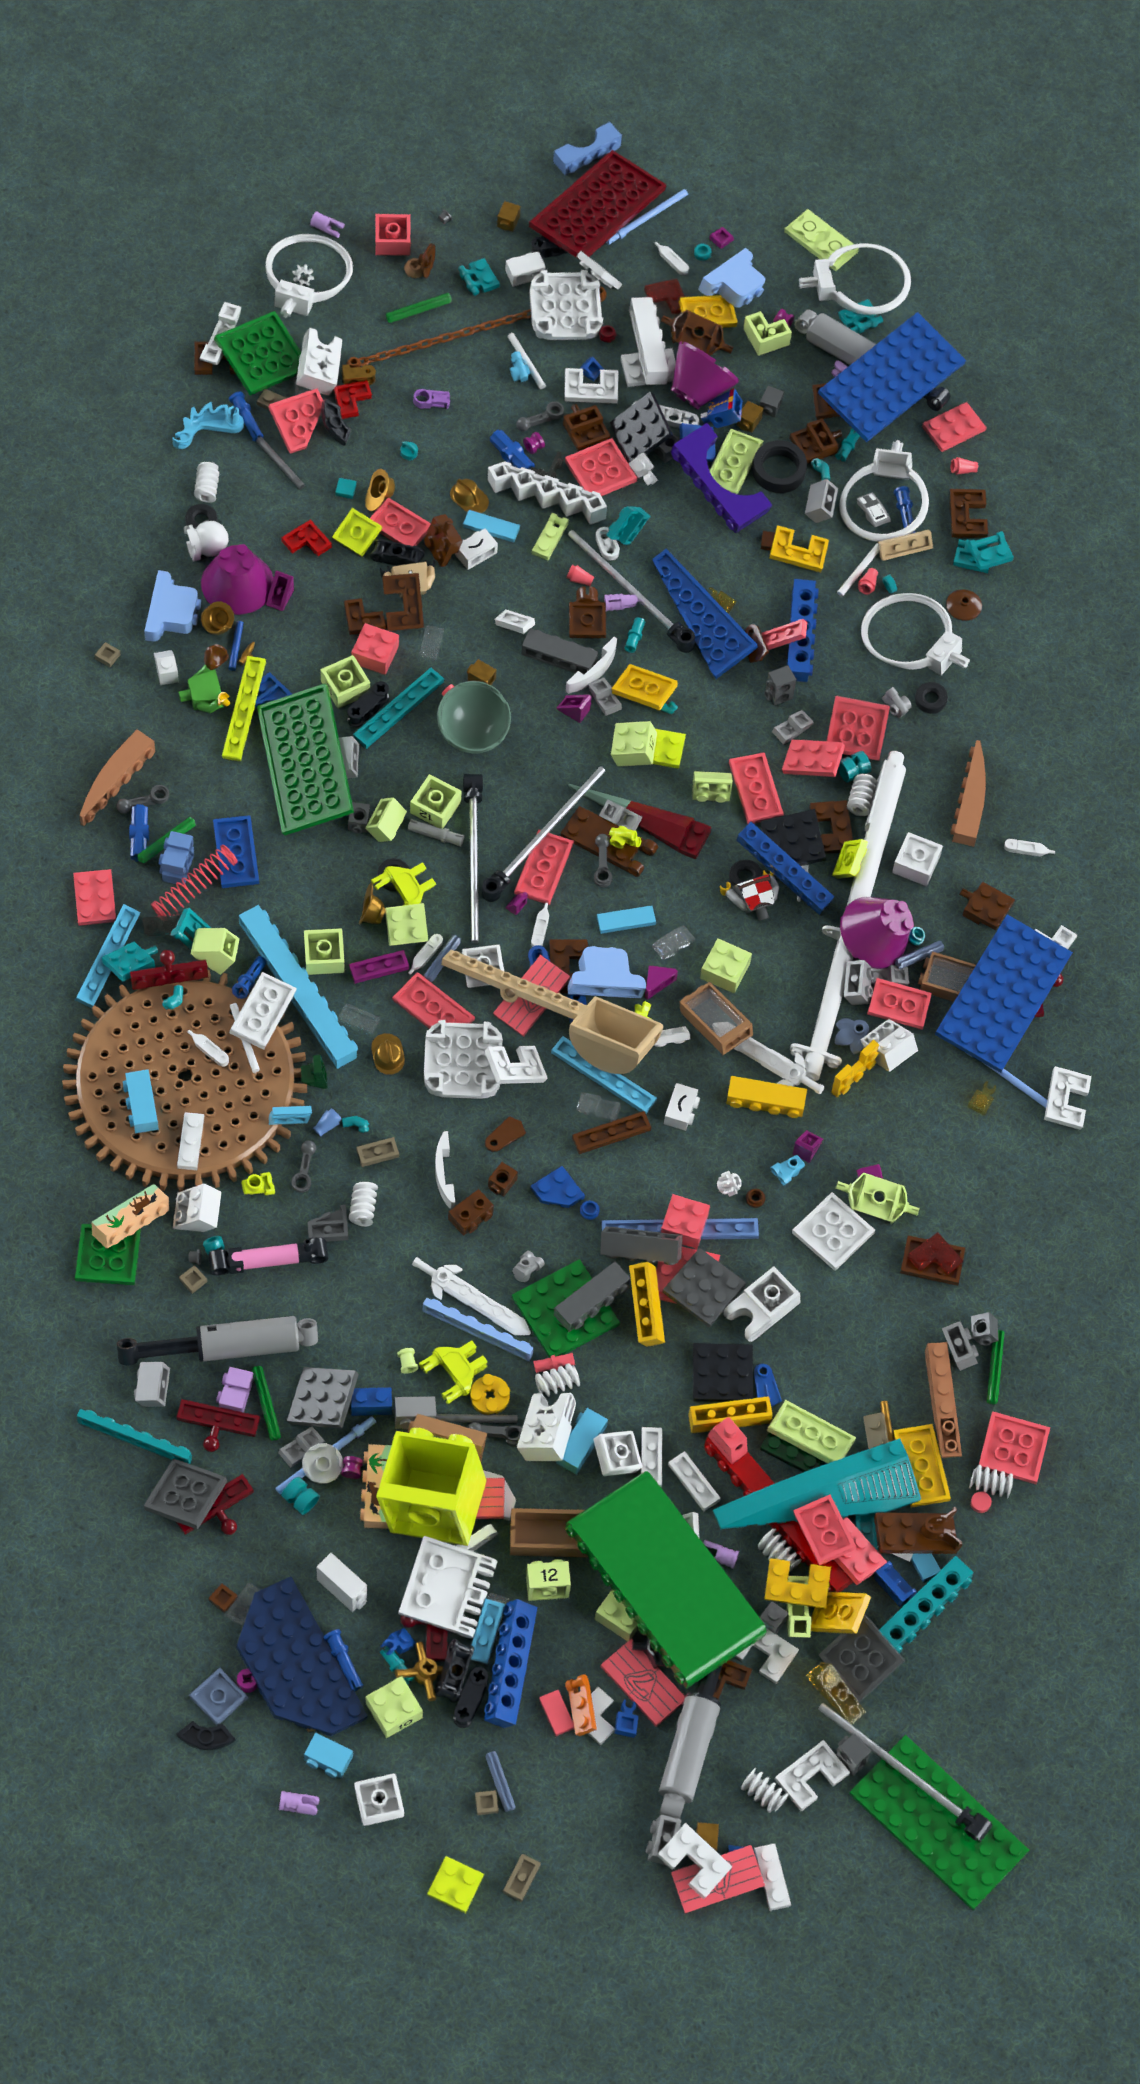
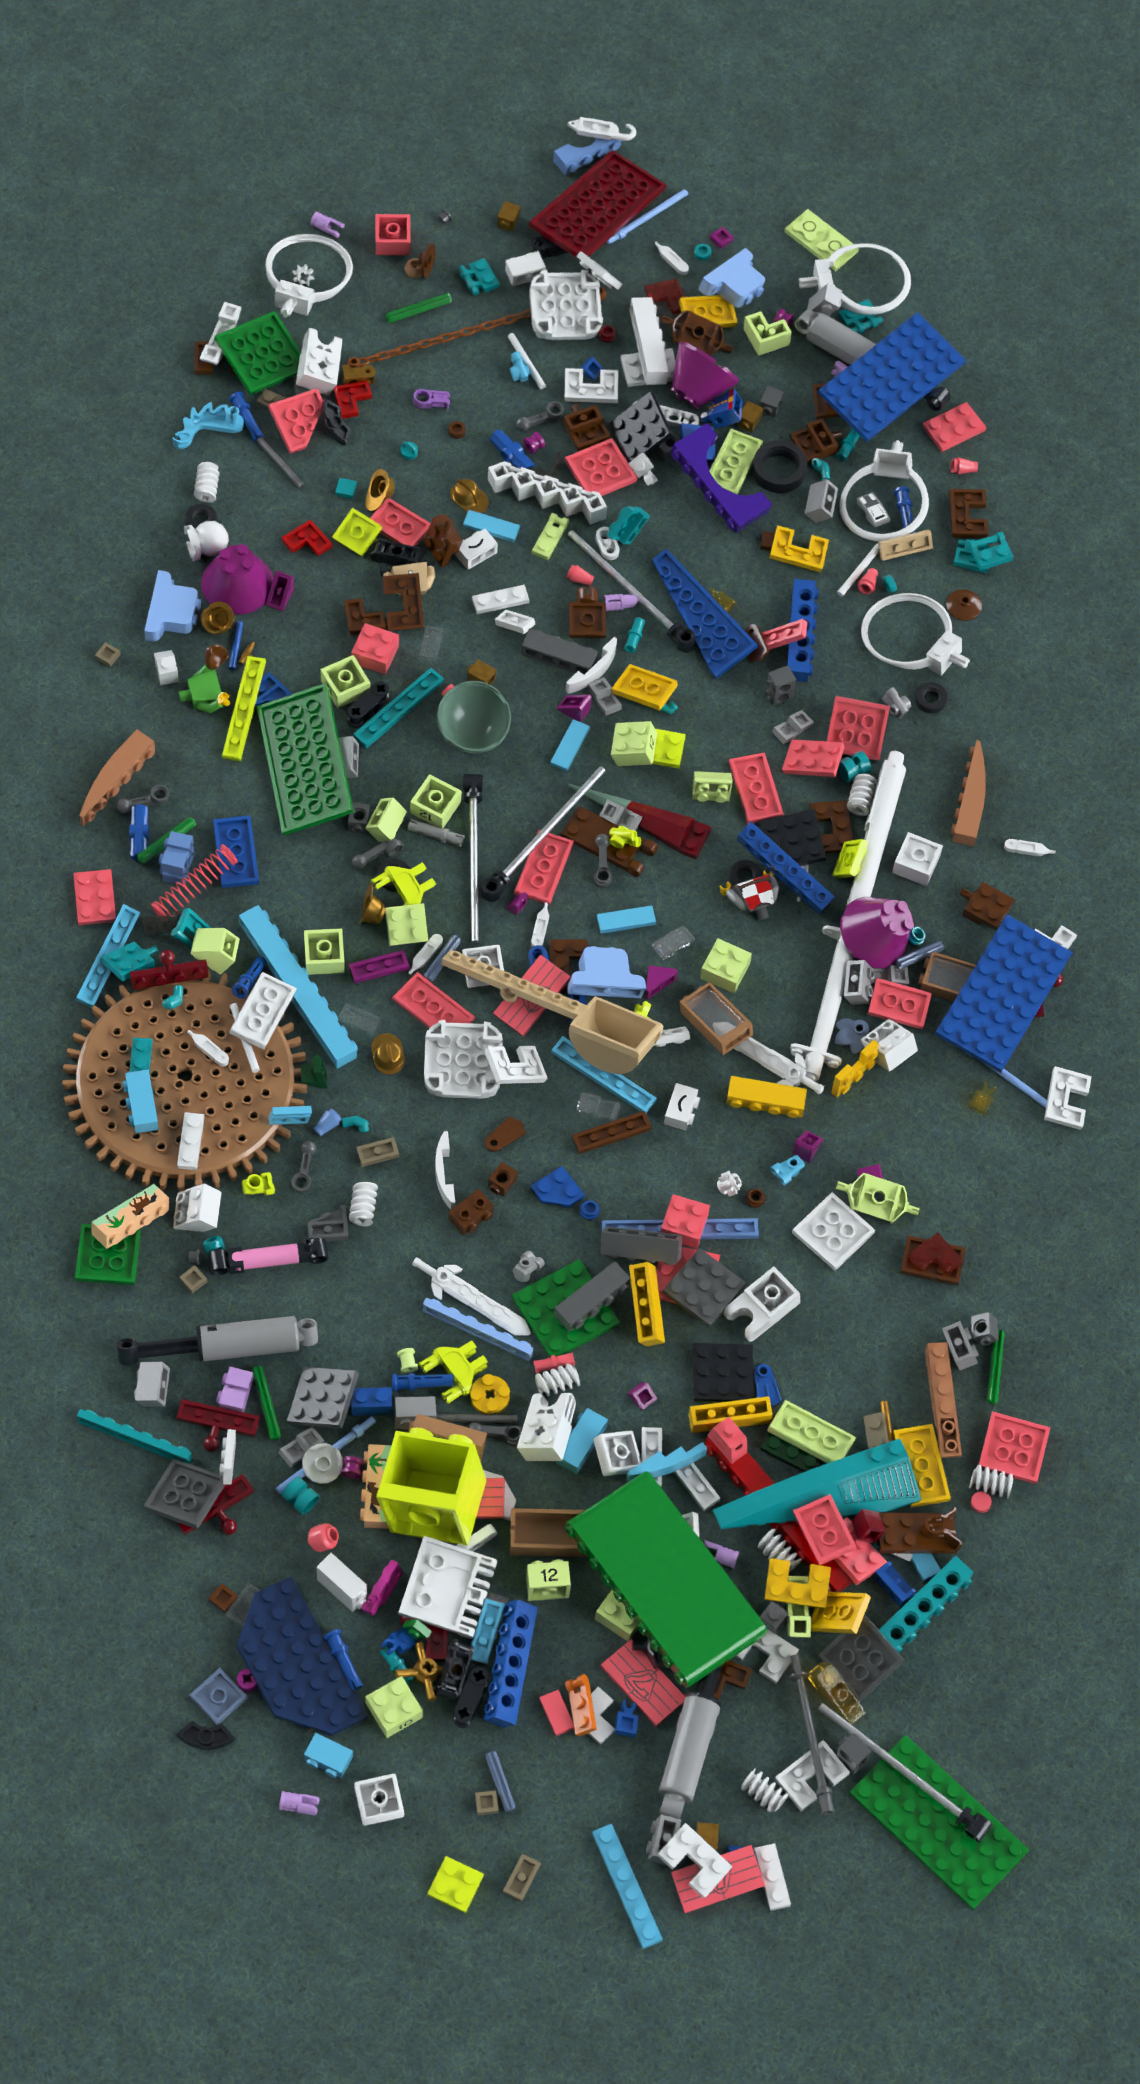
none -> teal plate [130,1037,153,1075]
none -> white plate [220,1429,236,1485]
none -> coral head [308,1523,339,1552]
none -> dark grey piece [352,838,404,869]
none -> dark pink hinge [361,1560,403,1616]
none -> blue pin [392,1373,454,1391]
none -> green plate [403,1619,432,1640]
none -> reddish brown tile [448,421,466,439]
none -> white plate [472,585,529,614]
none -> medium azure tile [550,719,590,772]
none -> white plate [568,117,636,141]
none -> medium azure plate [592,1824,663,1949]
none -> medium azure slope [626,1442,707,1482]
none -> magenta slope [627,1382,657,1410]
none -> dark grey bar [789,1655,835,1815]
none -> light grey brick [807,283,842,317]
none -> dark red brick [851,1509,886,1543]

